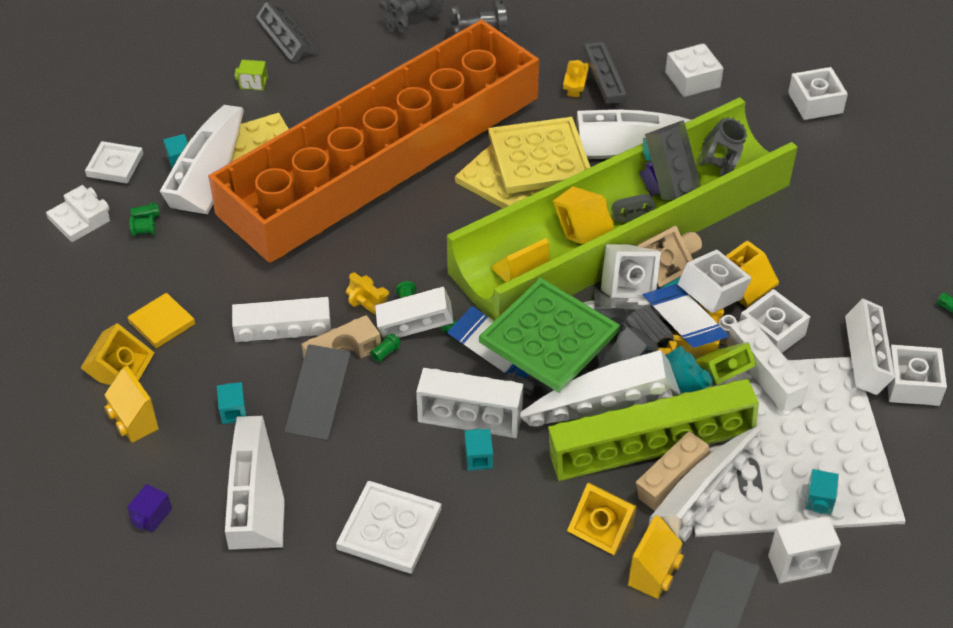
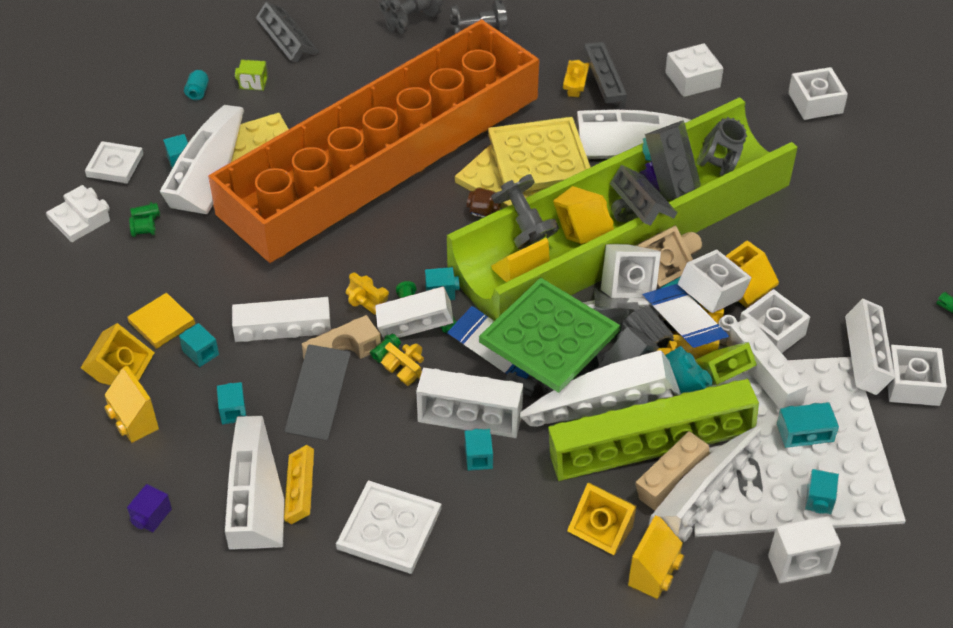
none -> teal brick [179,323,219,367]
none -> teal brick [184,70,209,100]
none -> yellow plate [284,445,314,524]
none -> yellow hips [381,342,424,386]
none -> teal brick [425,267,460,301]
none -> reddish brown head [467,187,501,218]
none -> dark grey piece [491,174,559,250]
none -> dark grey fence [610,165,678,226]
none -> teal brick [776,402,839,448]

